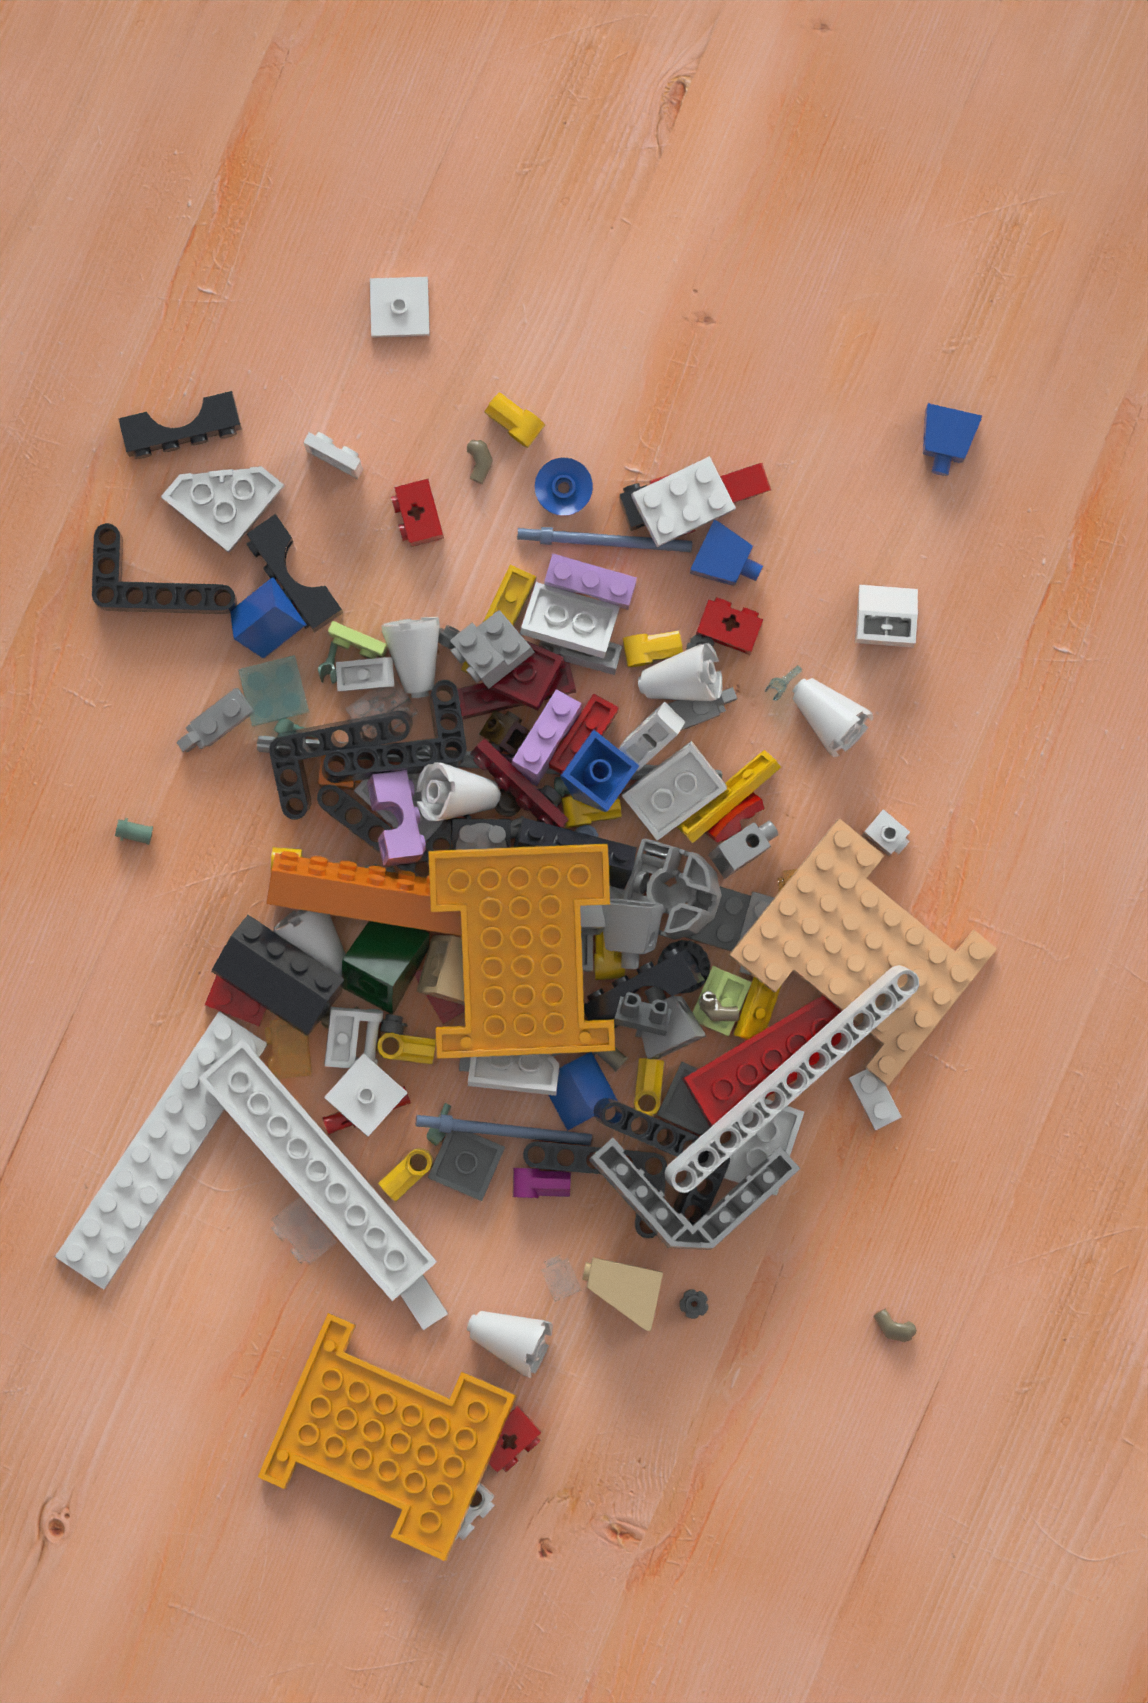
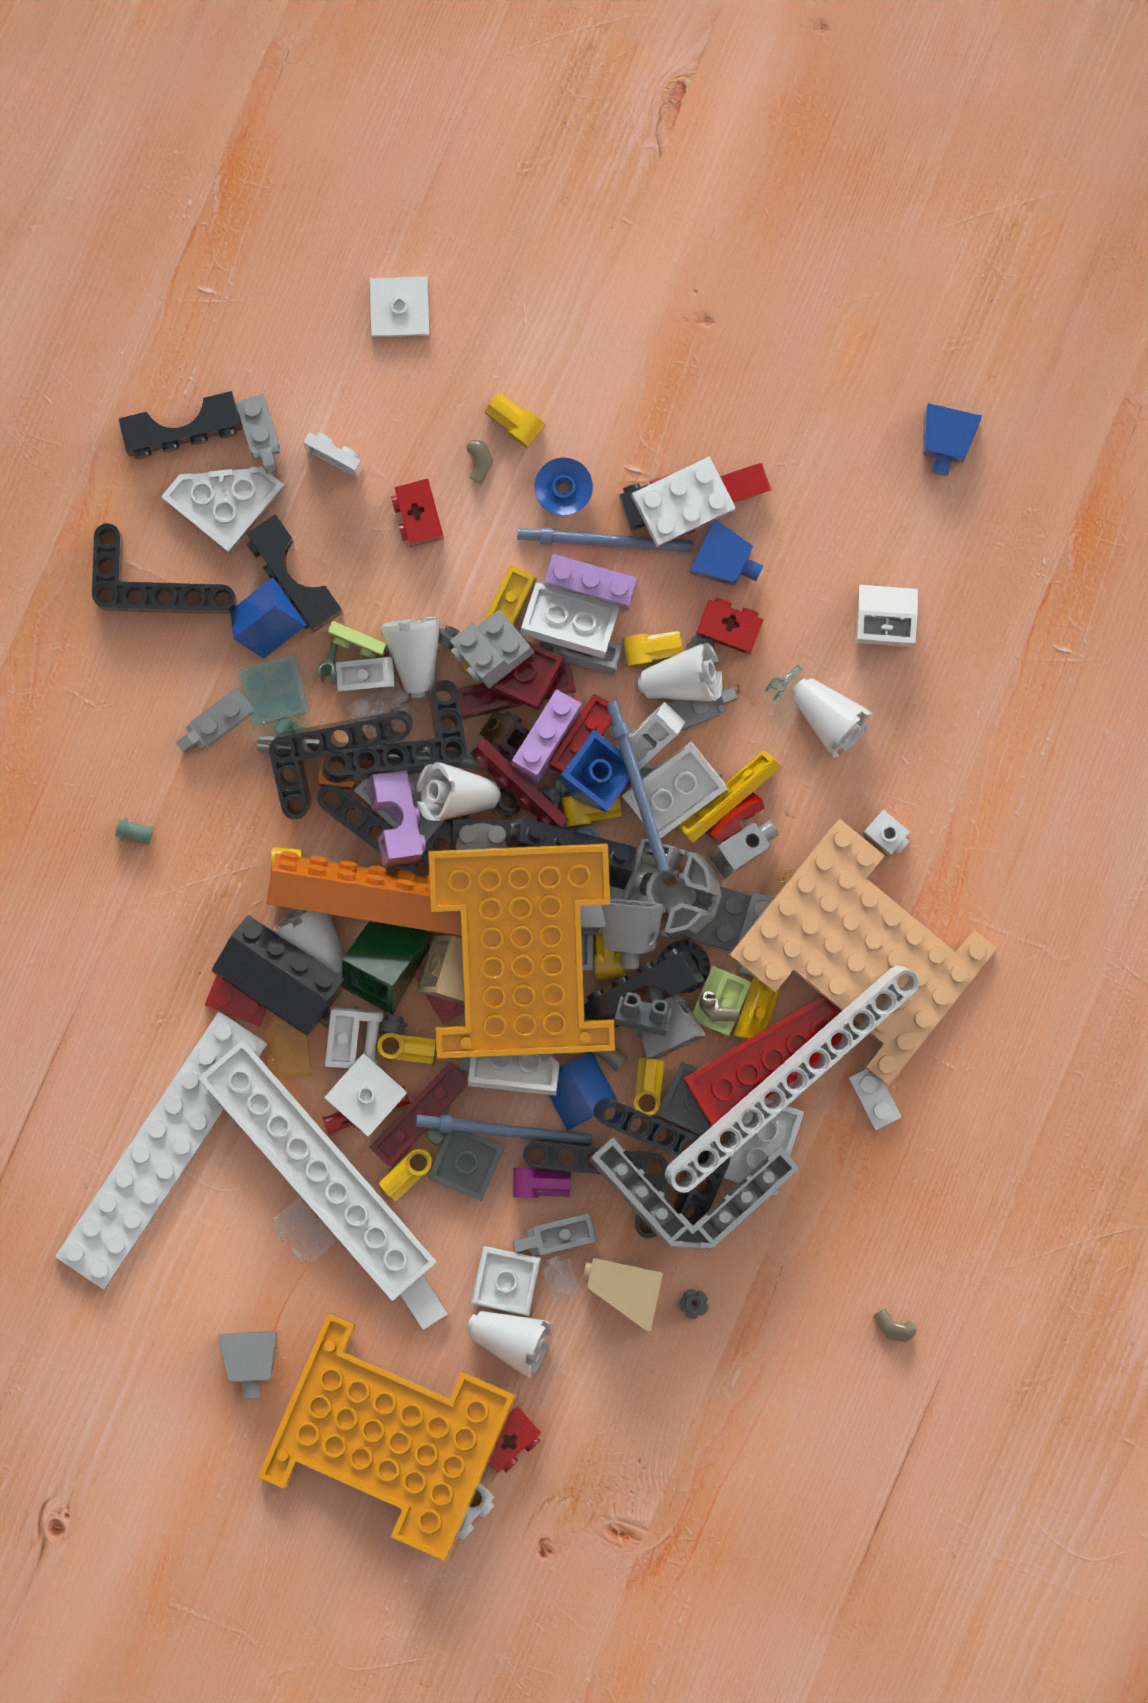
none -> light grey torso [219,1331,277,1399]
none -> light grey hinge [235,394,280,474]
none -> dark red plate [369,1062,468,1168]
none -> white plate [471,1246,541,1316]
none -> light grey hinge [513,1213,597,1256]
none -> sand blue bar [606,701,670,873]

